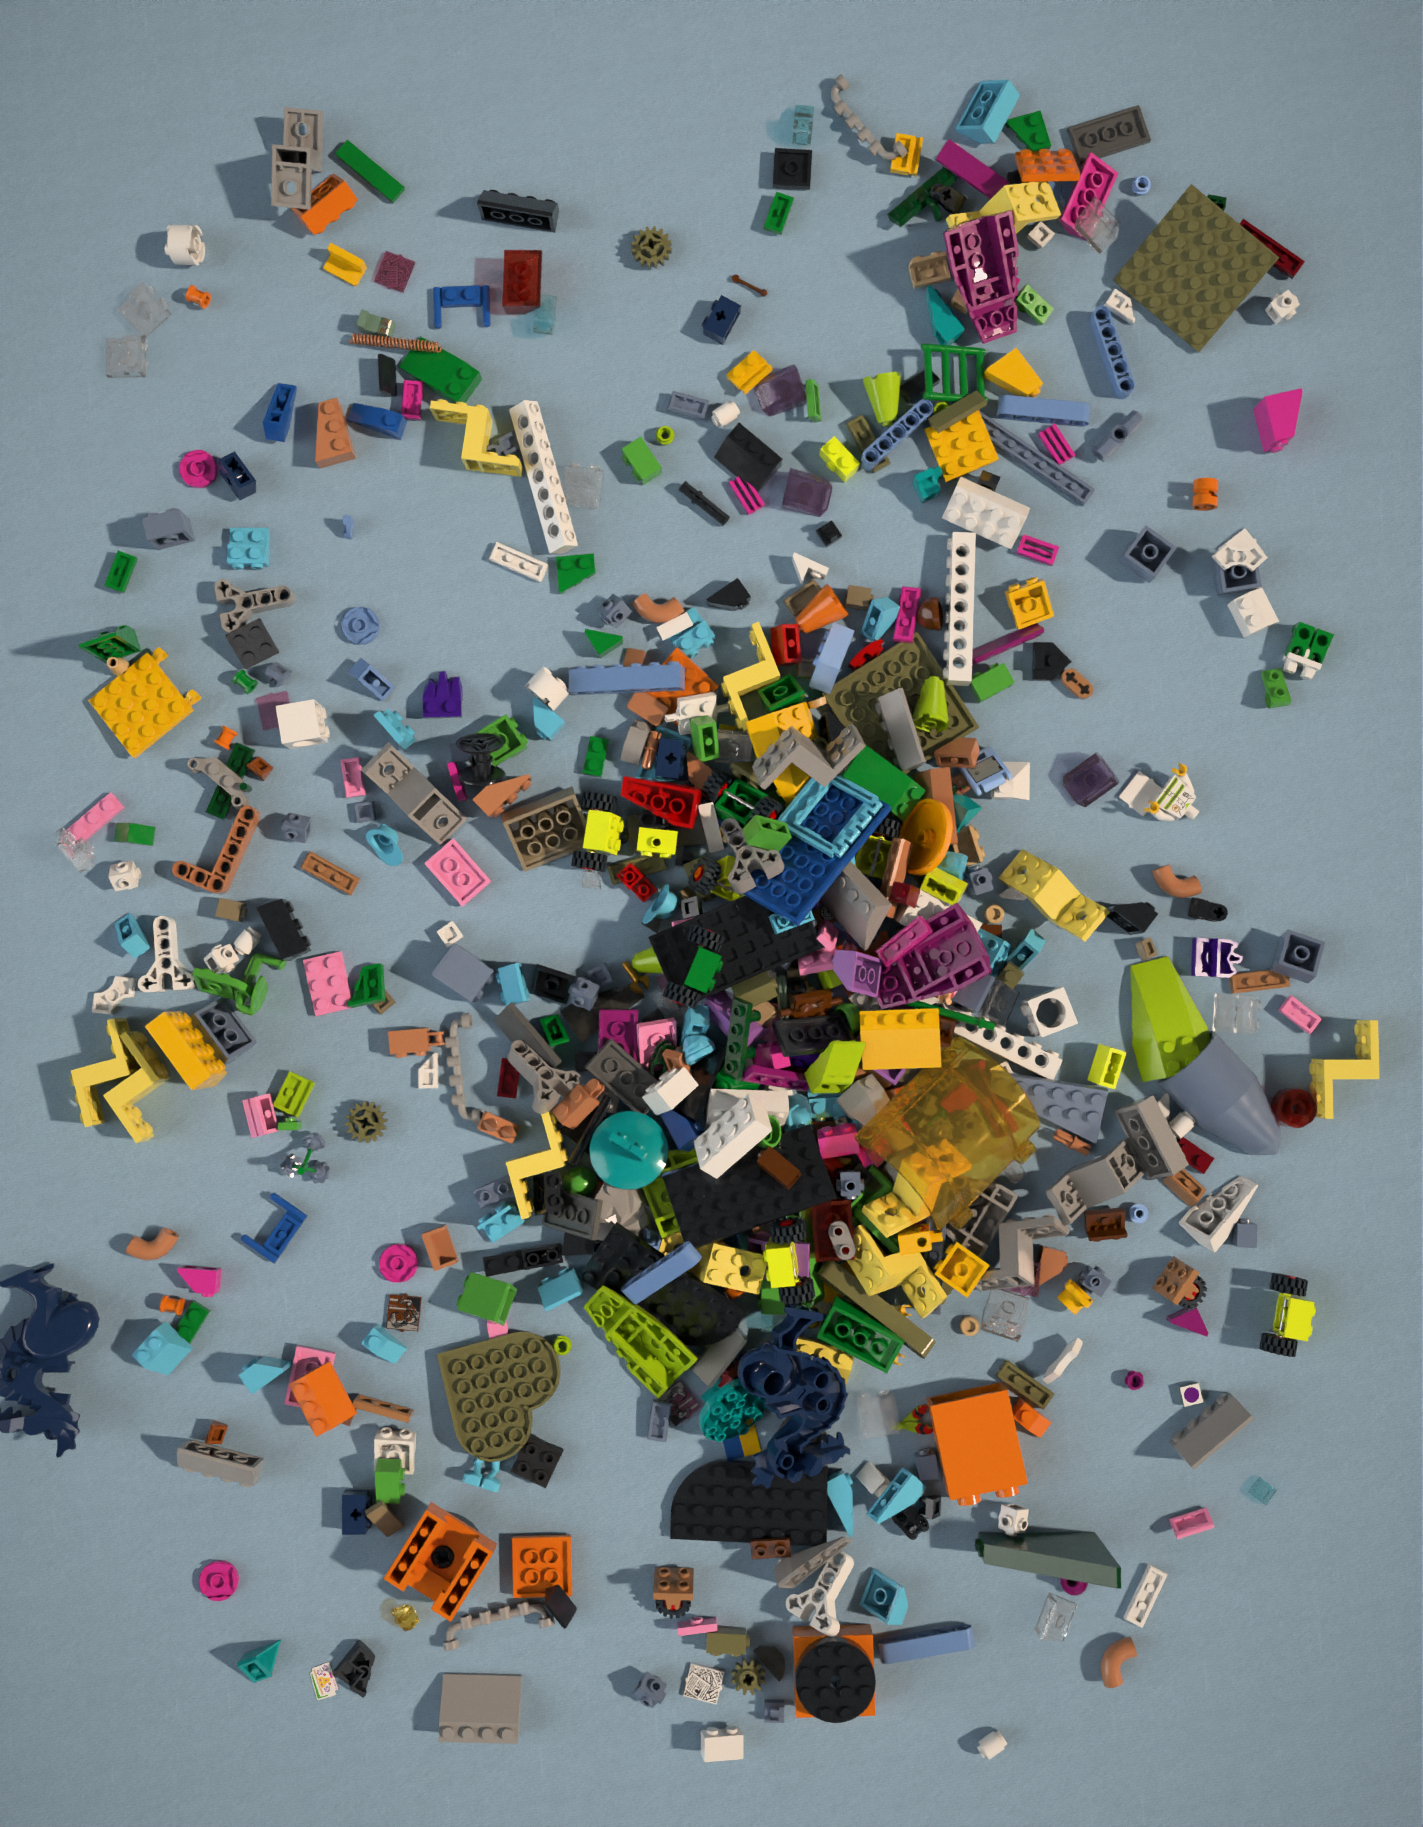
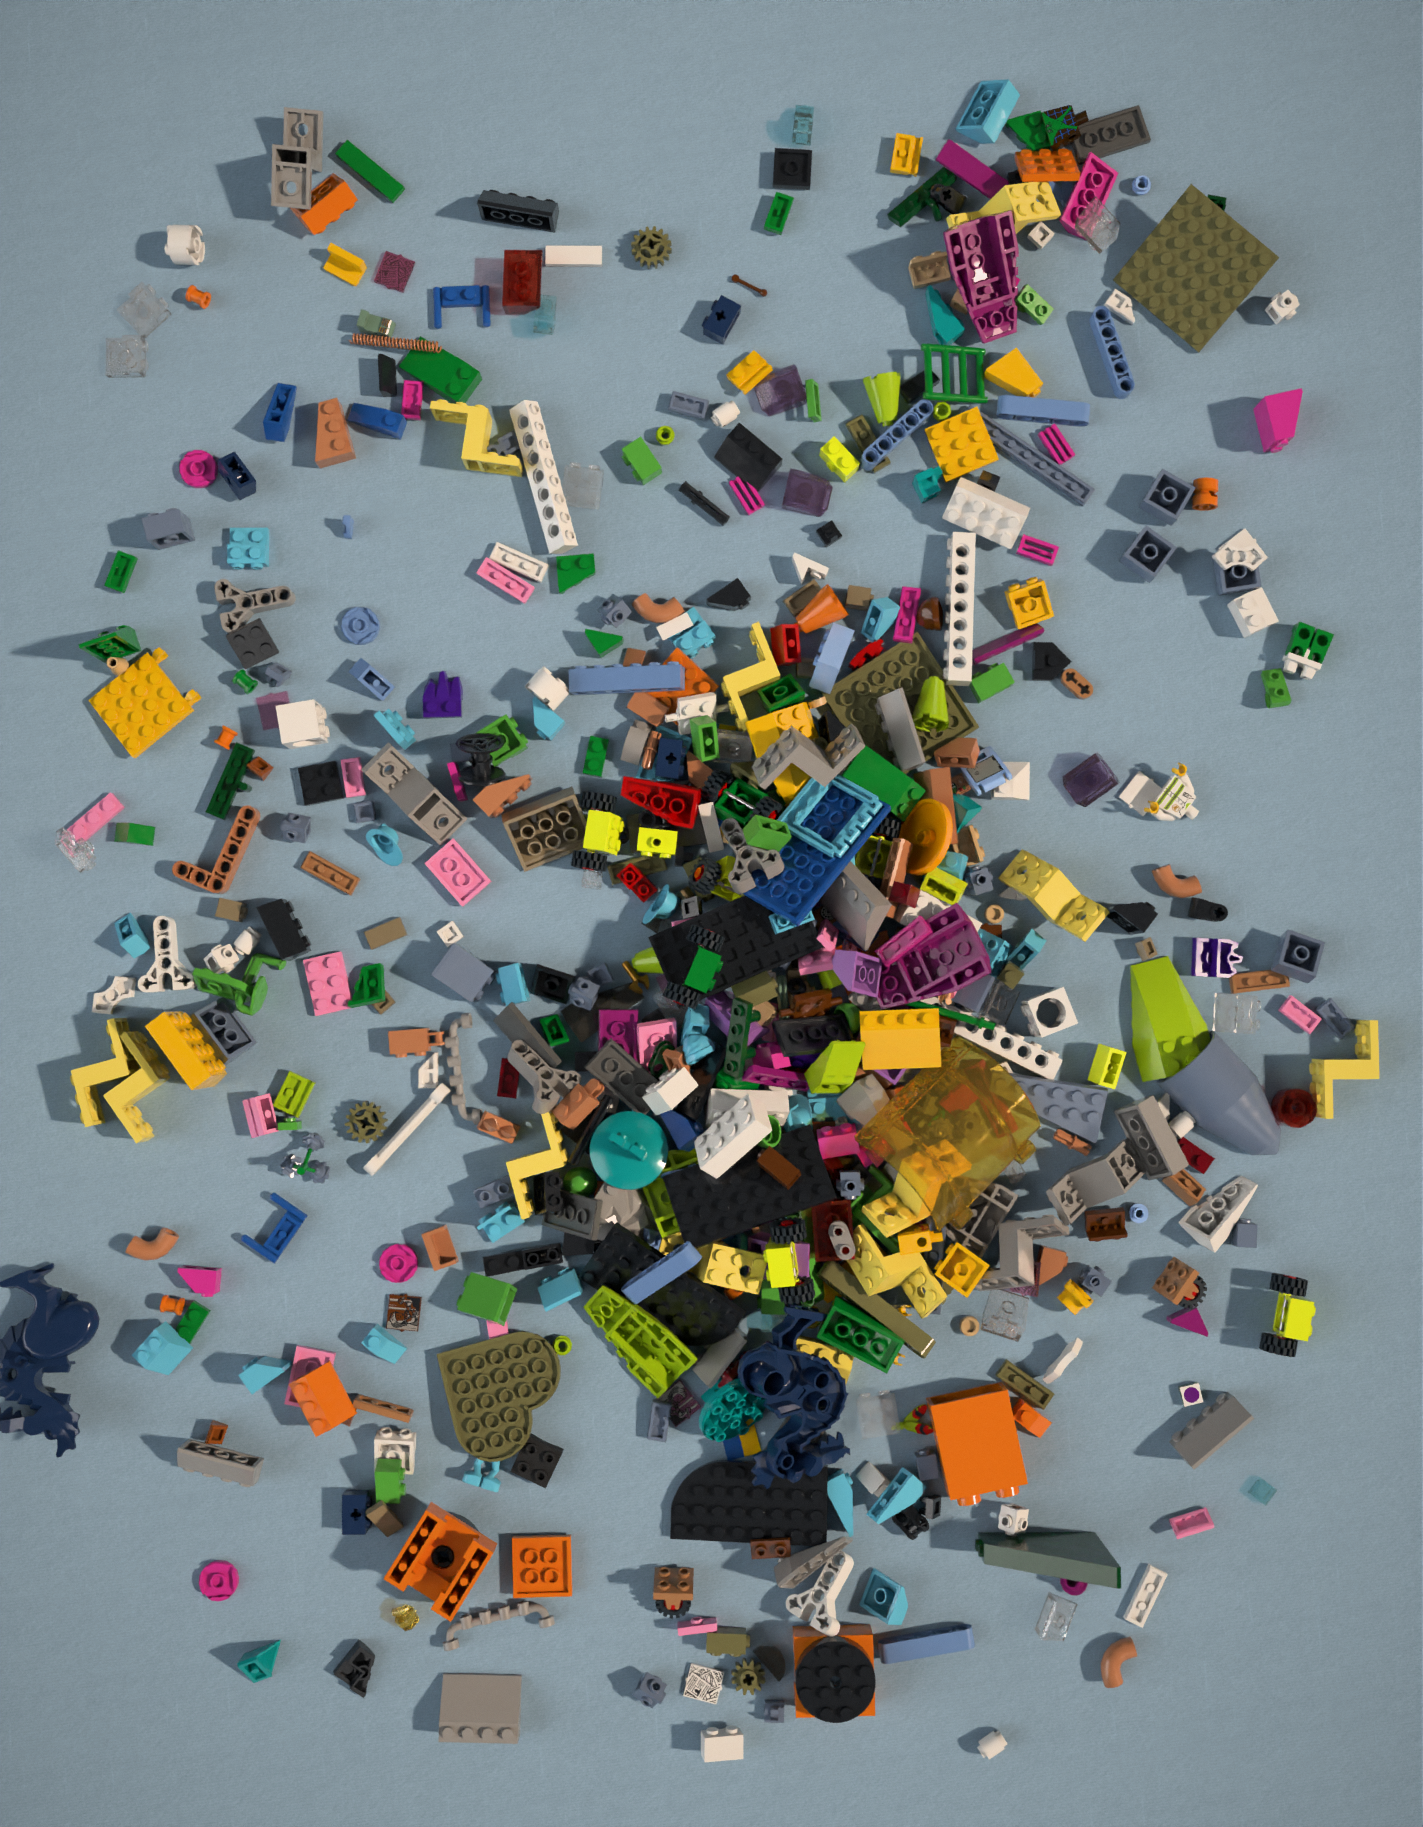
white brick [108,860,141,891] -> none
light grey plate [187,756,249,810] -> none
white sticker [310,1662,338,1700] -> none
black slope [544,1584,577,1629] -> none
light grey bar [831,74,908,160] -> none
olive tile [928,390,987,433] -> none
sand blue piece [1092,410,1144,462] -> none
magenta plate [1124,1371,1144,1390] -> none
dark red plate [1240,219,1305,279] -> none
none -> black plate [298,761,344,806]
none -> white piece [363,1083,451,1176]
none -> dark tan tile [364,917,407,950]
none -> bright pink plate [476,557,535,604]
none -> white tile [545,246,602,267]
none -> torso [1041,105,1089,151]
none -> sand blue brick [1139,468,1196,526]
none -> sand blue plate [1315,998,1356,1040]

